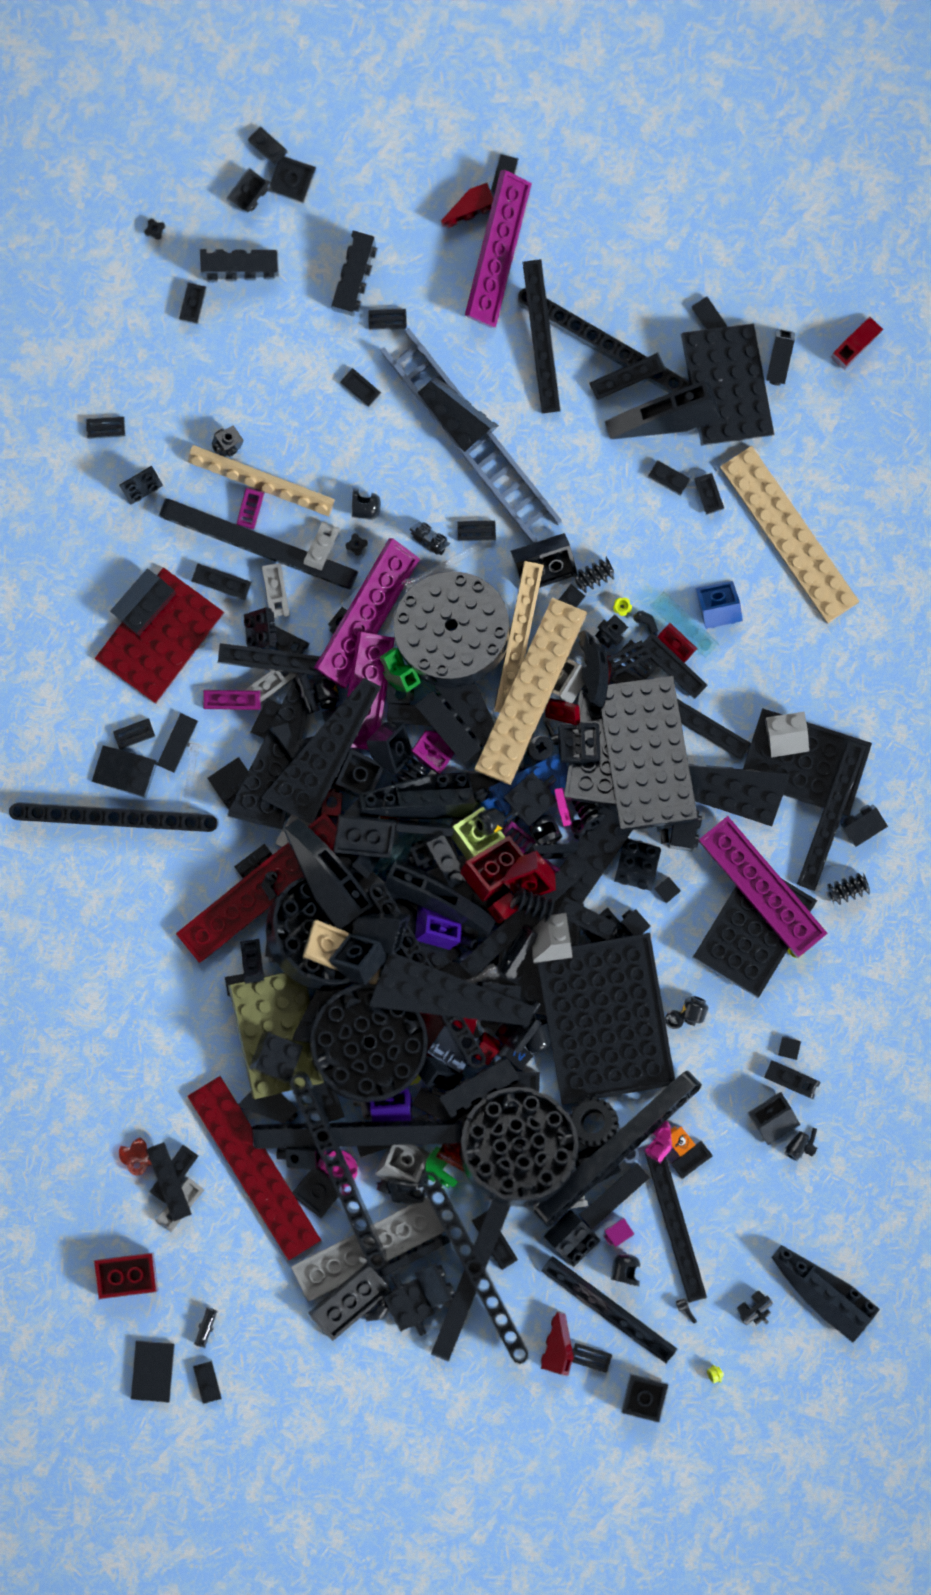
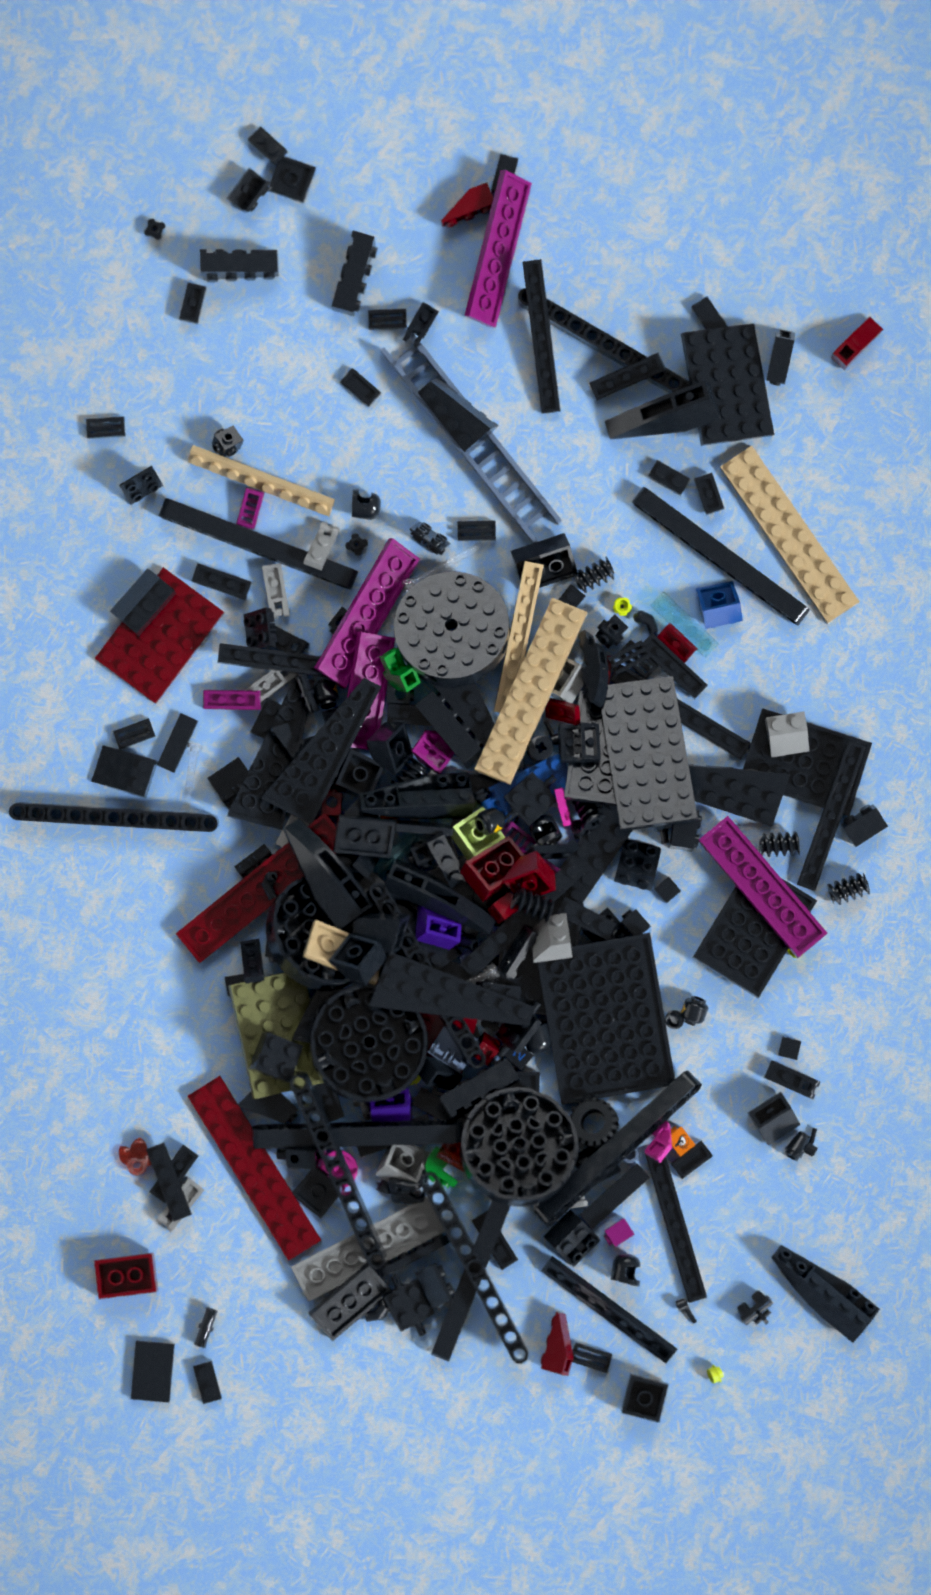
none -> black hinge [402,302,439,348]
none -> black beam [632,487,810,626]
none -> black piece [759,832,800,857]

